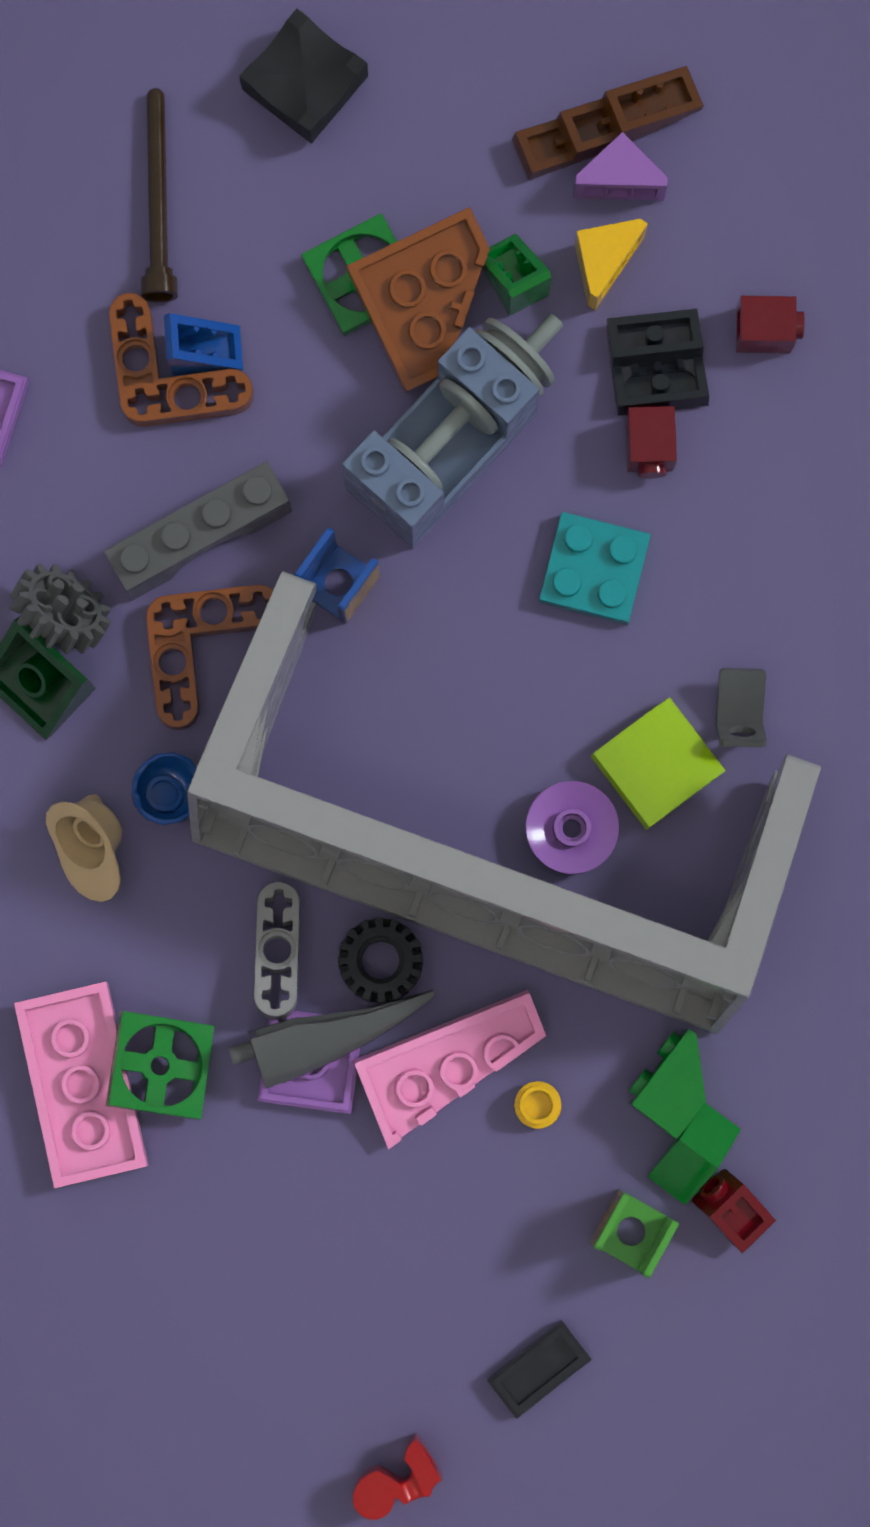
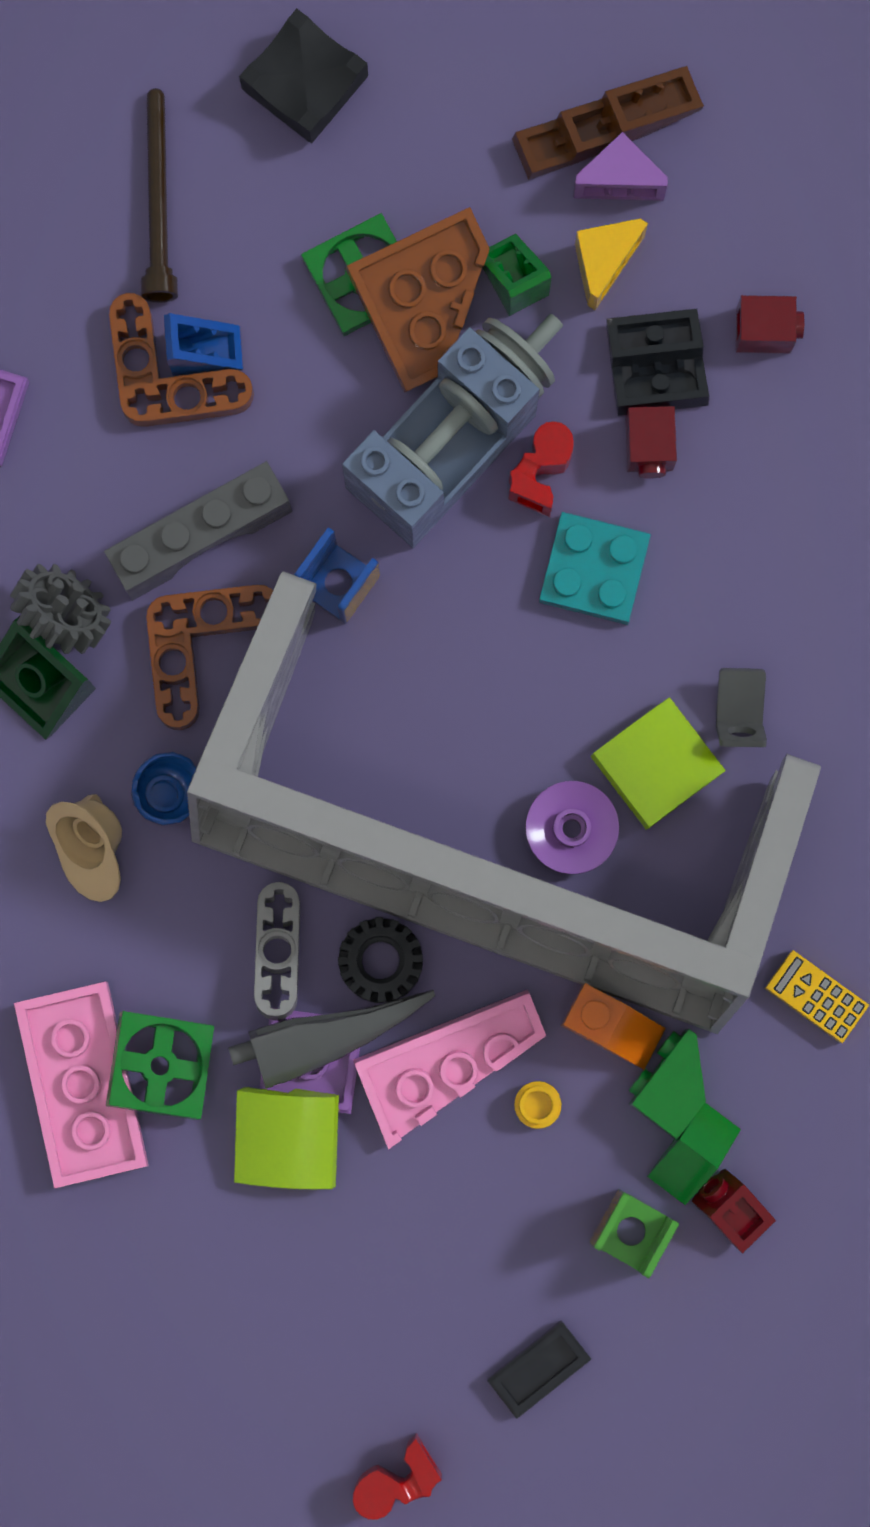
none -> lime slope [234,1086,339,1189]
none -> red leg [508,421,574,517]
none -> orange slope [561,983,666,1070]
none -> tile [764,950,870,1043]

